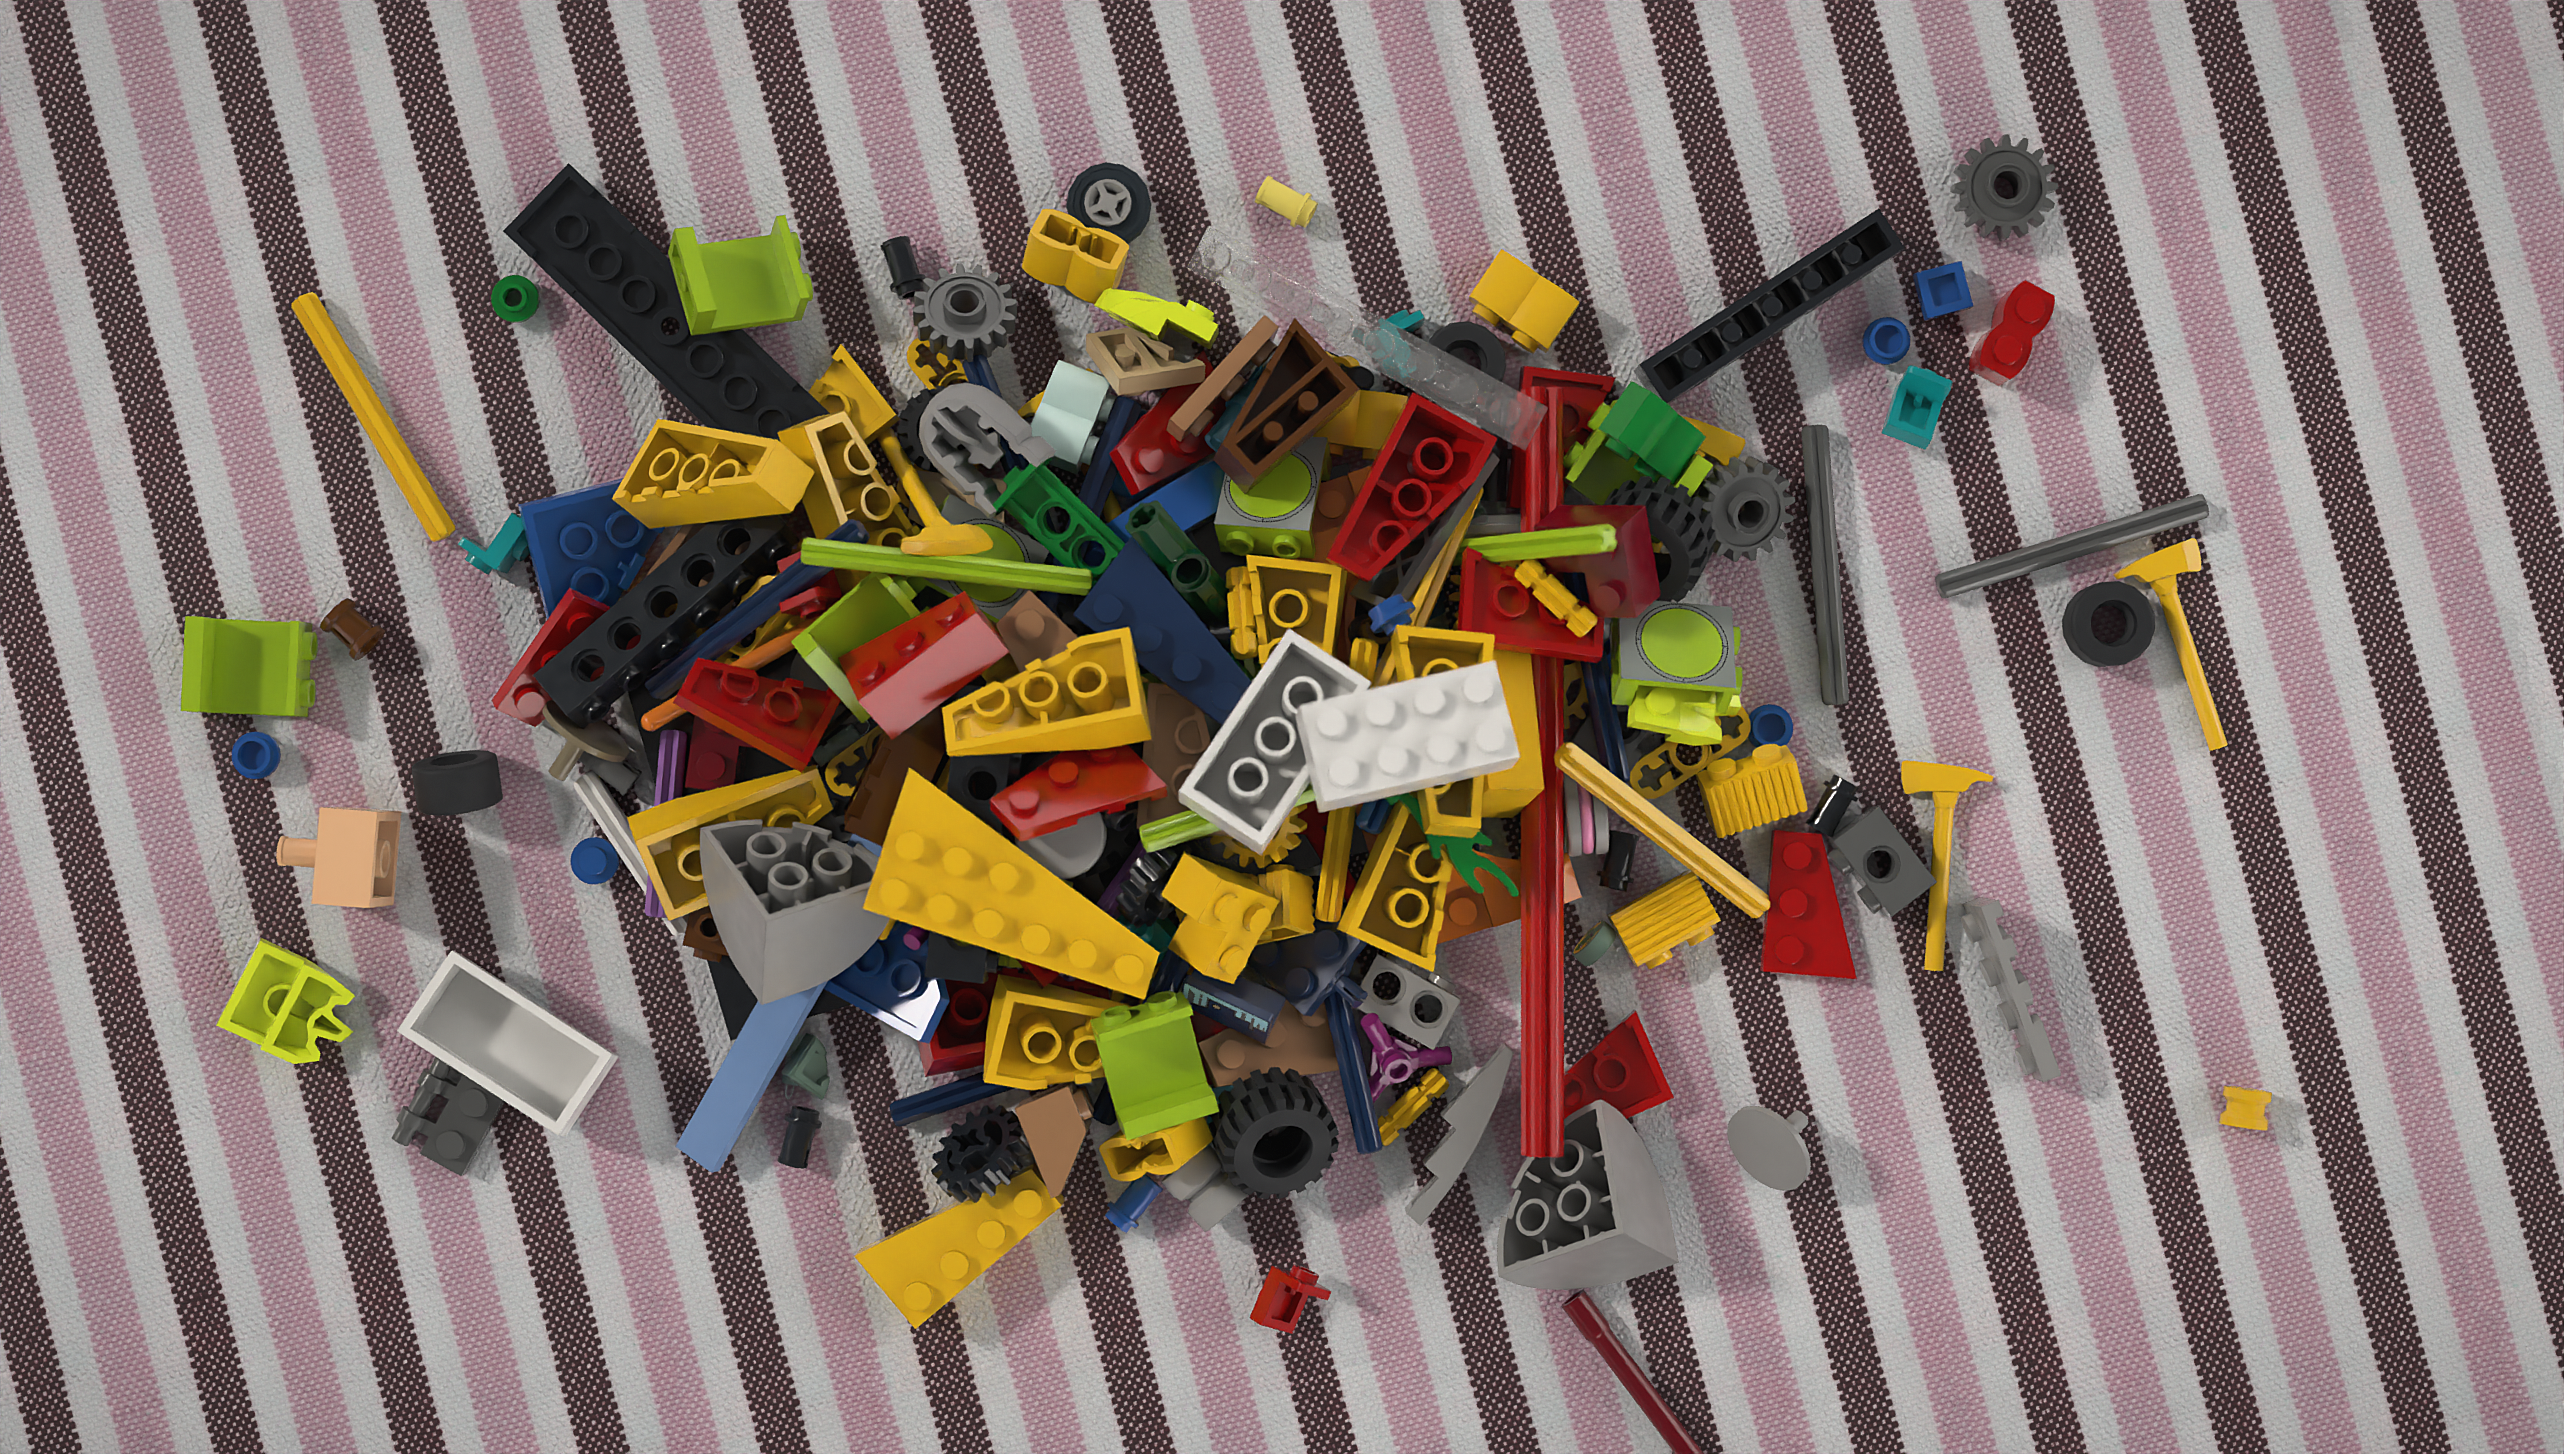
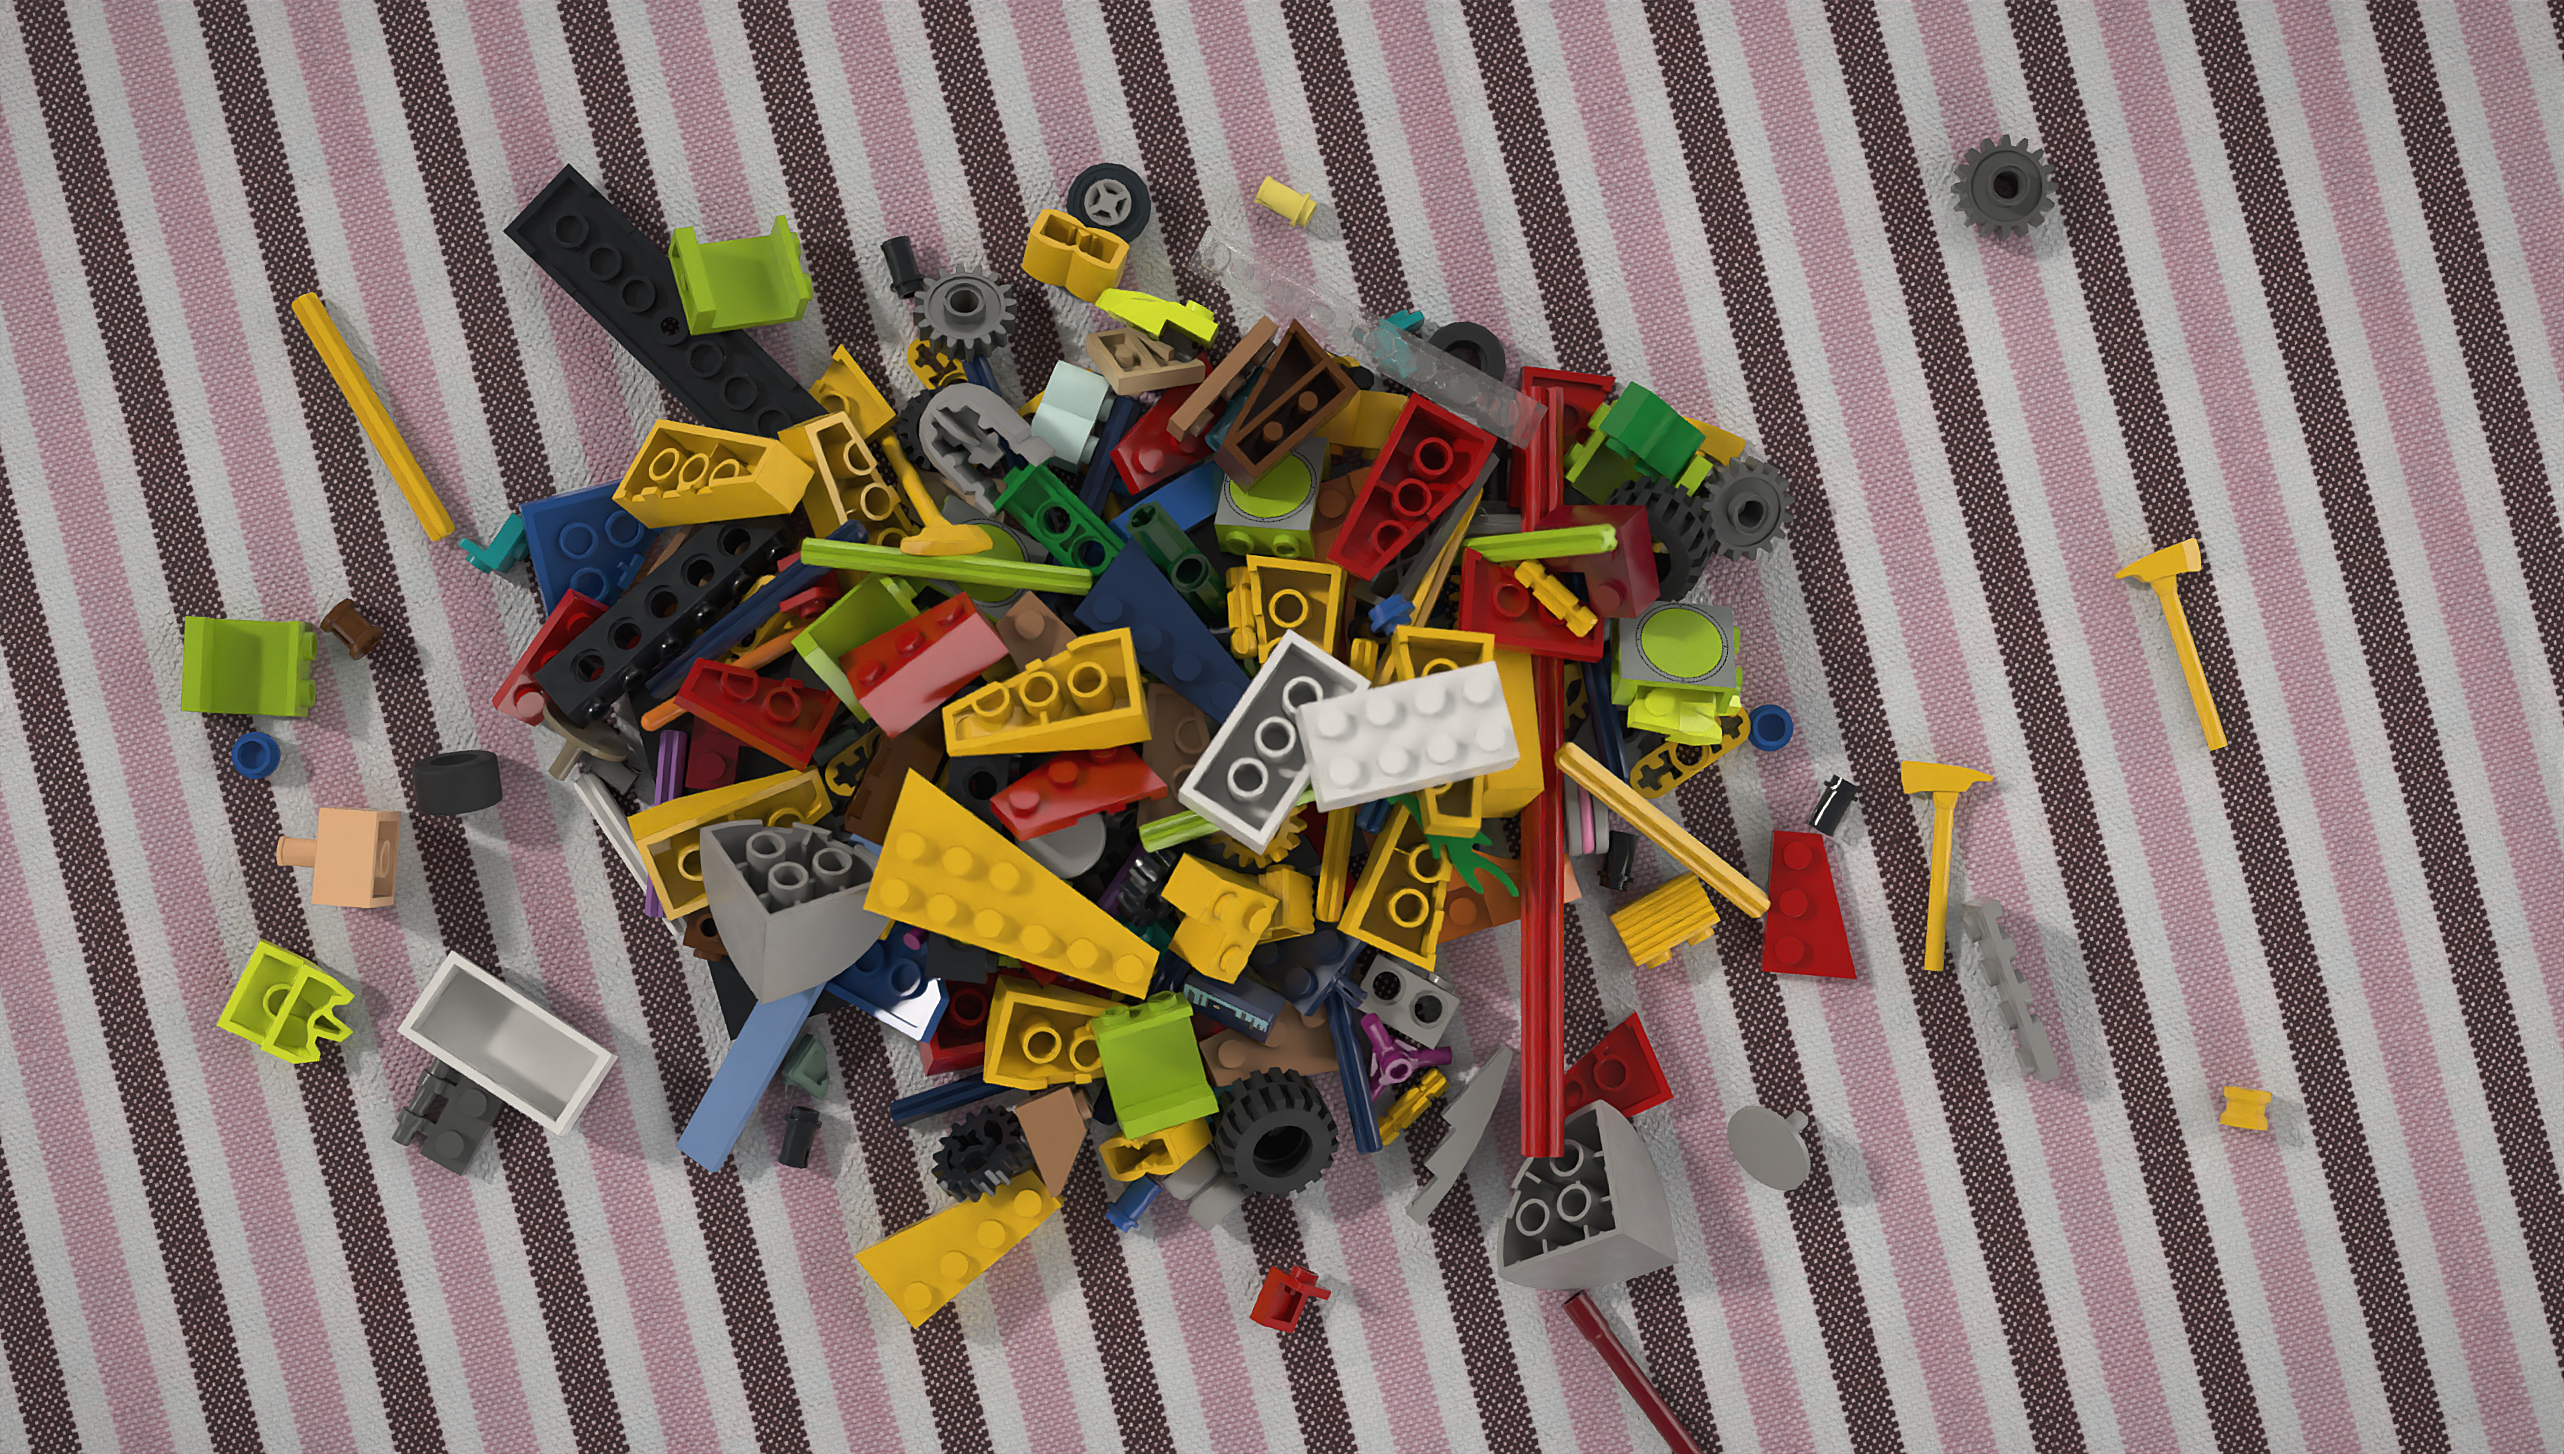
green plate [491,275,540,323] -> none
blue plate [570,837,619,885] -> none
yellow brick [1469,249,1580,354] -> none
sand green tile [1572,920,1617,966] -> none
black brick [1634,208,1905,405] -> none
yellow brick [1696,744,1808,838] -> none
dark grey axle [1801,424,1849,705] -> none
dark grey brick [1826,806,1937,917] -> none
blue plate [1862,317,1910,365] -> none
teal bracket [1881,365,1953,450] -> none
blue plate [1912,261,1973,321] -> none
dark grey axle [1935,494,2209,599] -> none
red brick [1969,280,2055,386] -> none
black tyre [2062,581,2155,667] -> none

